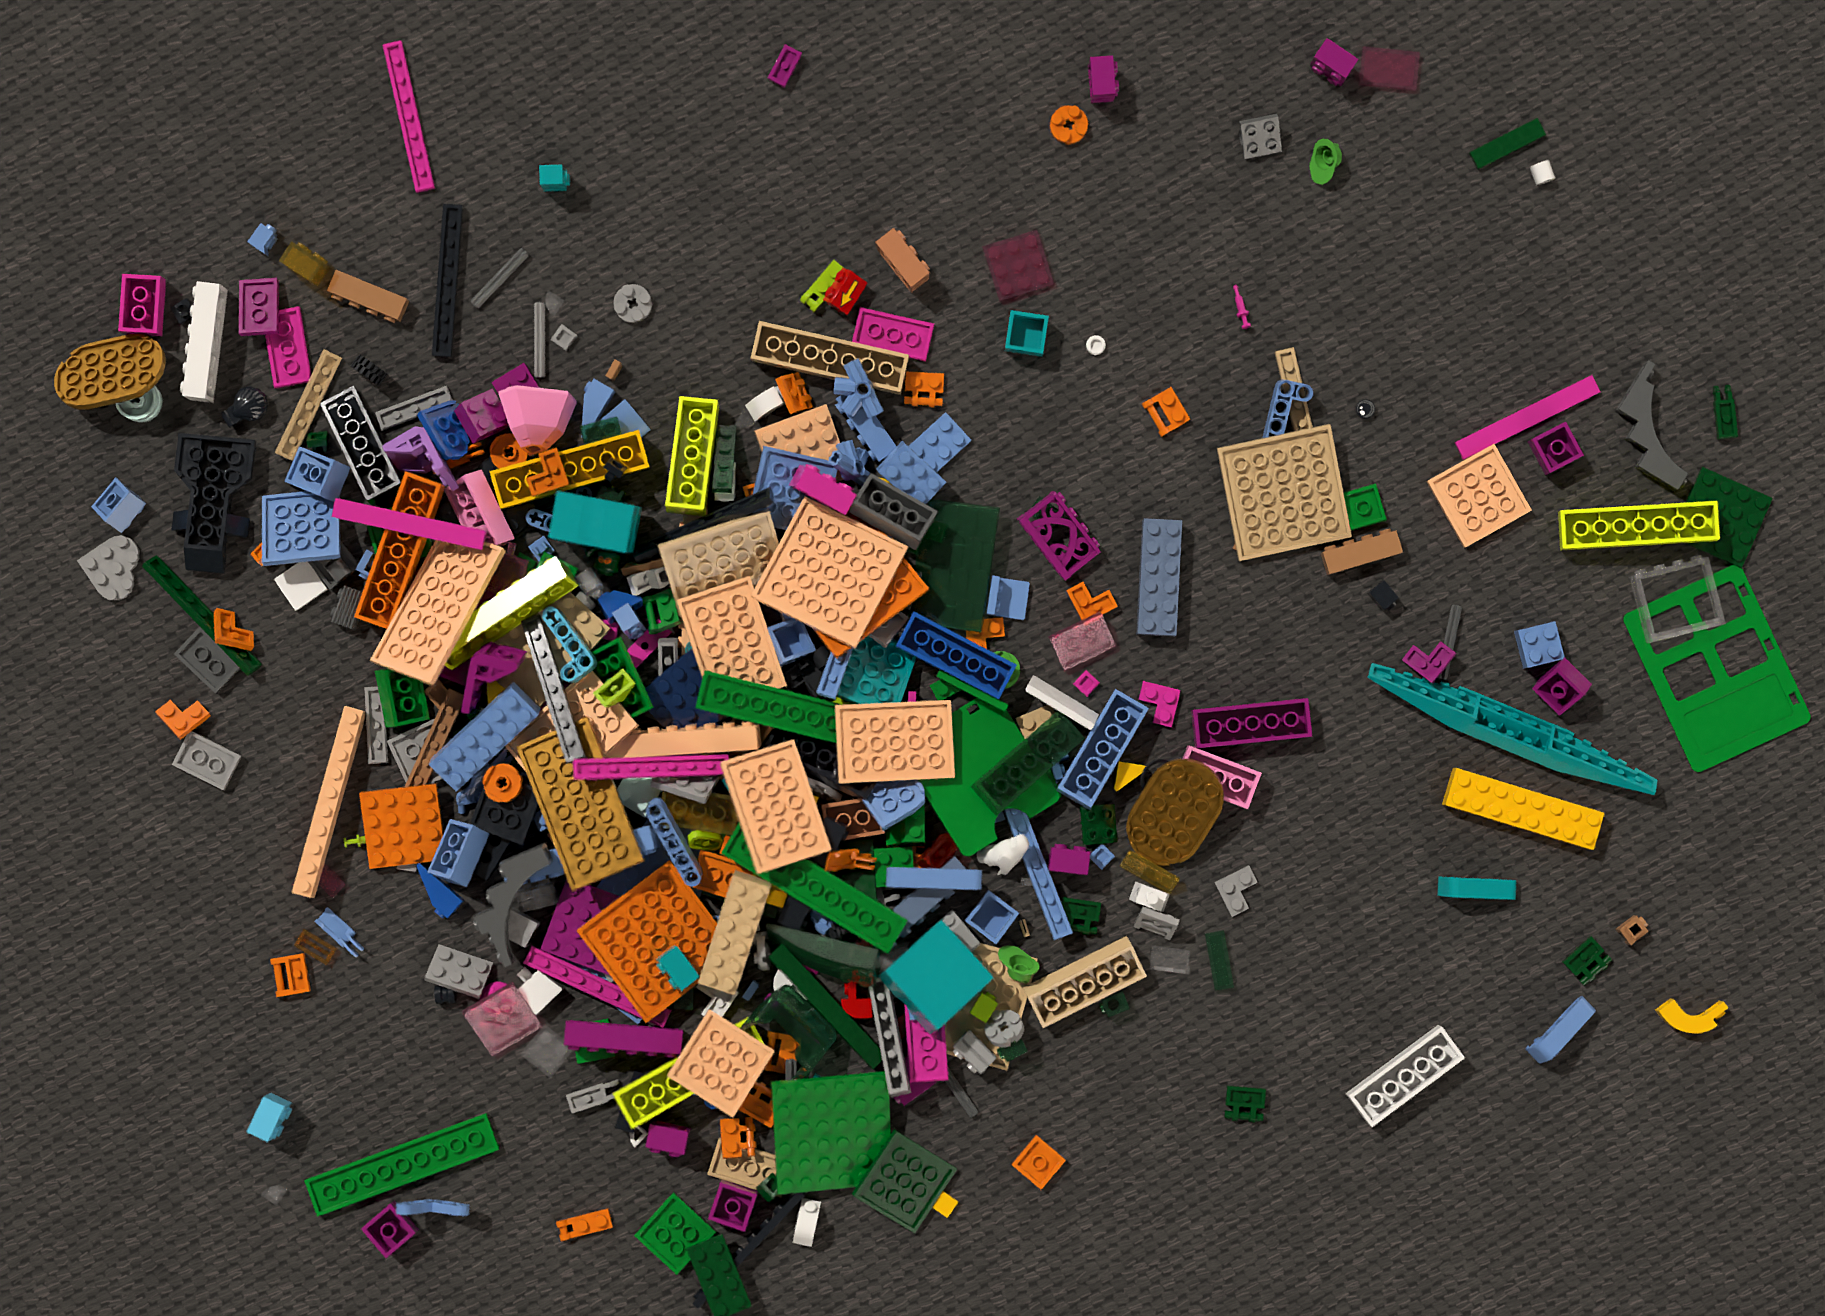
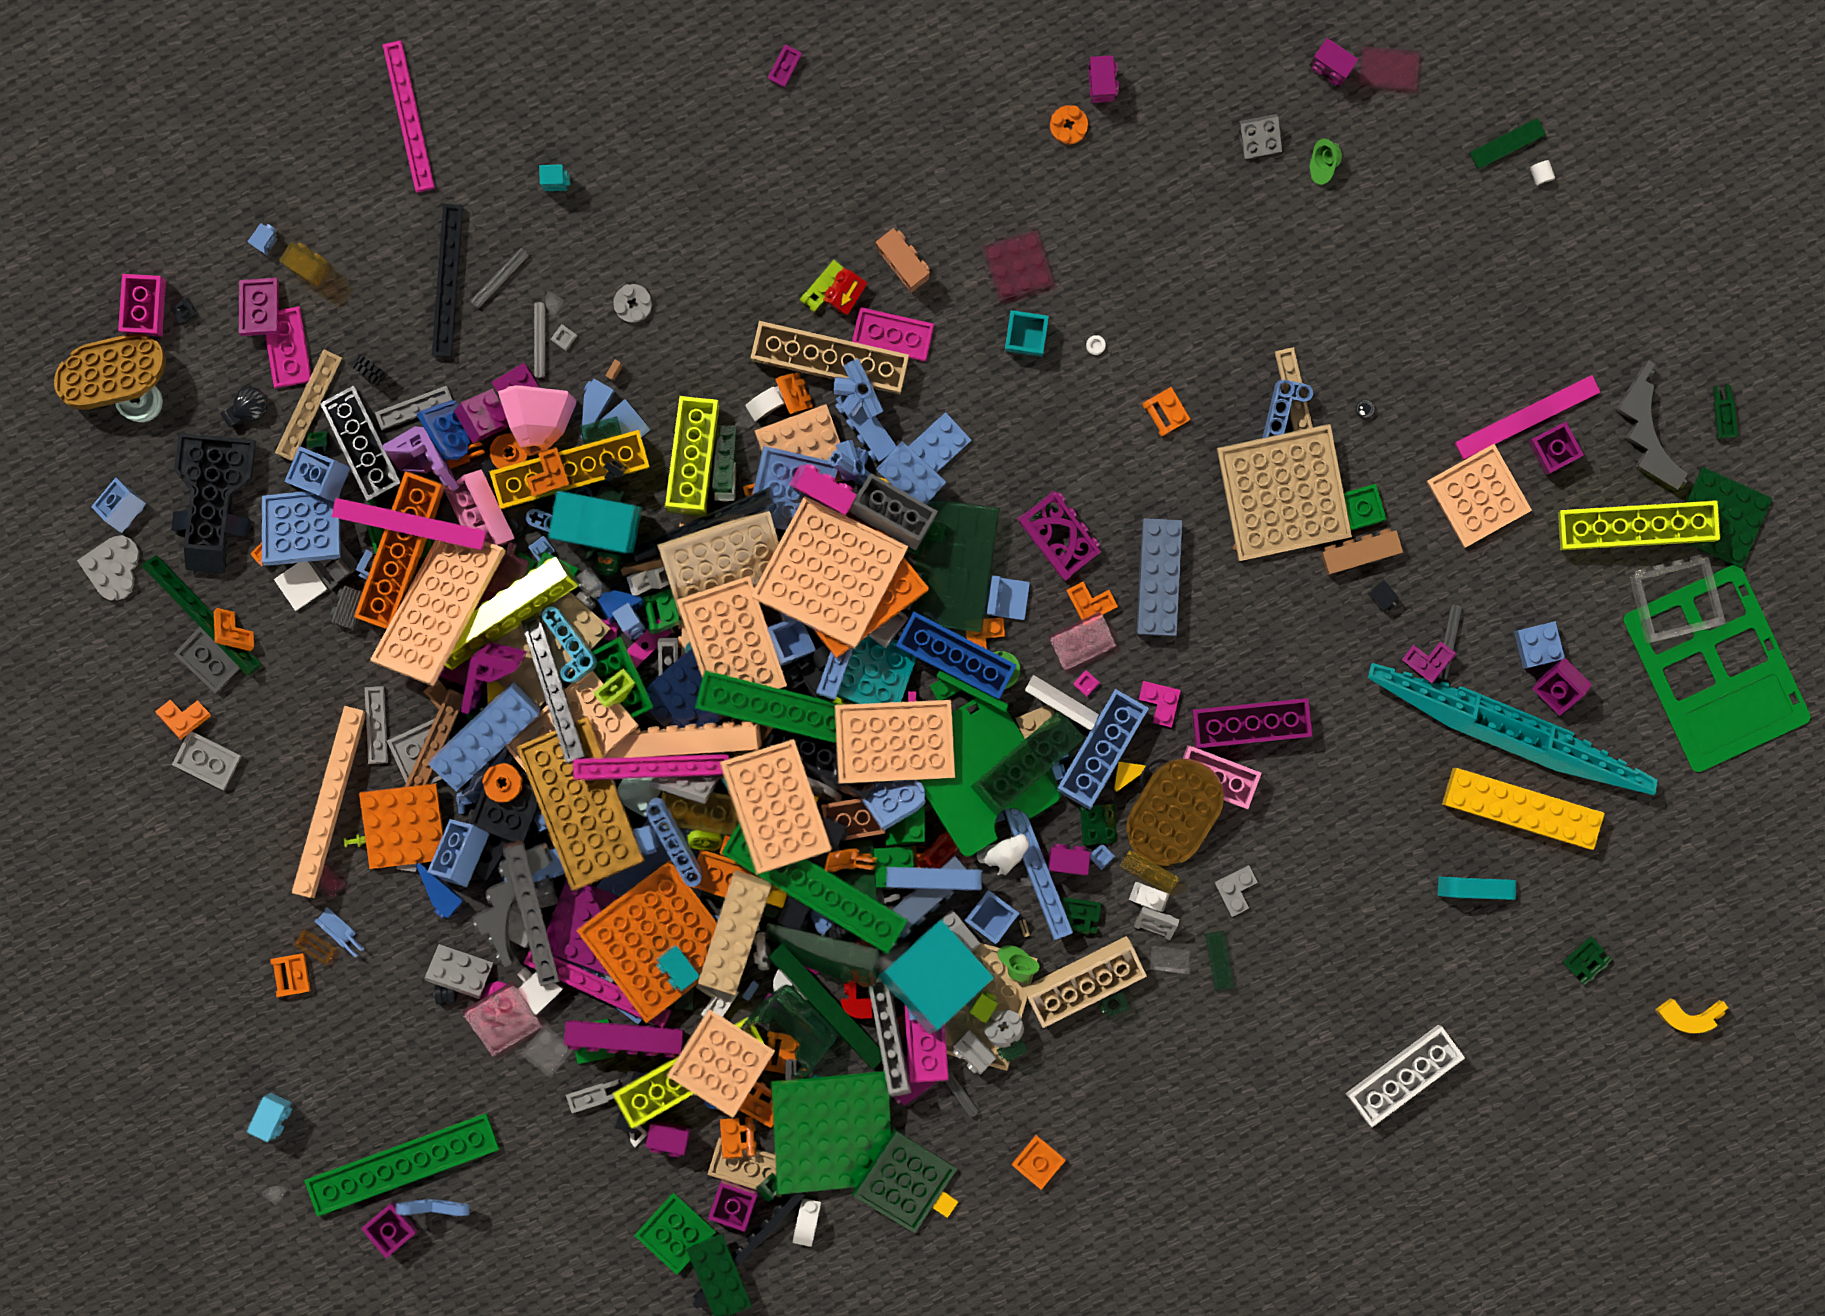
white brick [180,281,228,403] -> none
medium nougat brick [327,270,409,323] -> none
green slope [375,668,430,727] -> none
orange plate [556,1208,613,1241] -> none
orange plate [904,371,944,408] -> none
dark green plate [1224,1085,1266,1123] -> none
dark pink piece [1233,285,1251,329] -> none
medium blue beam [1526,996,1596,1064] -> none
medium nougat window [1615,915,1649,945] -> none
none -> black plate [503,841,559,986]

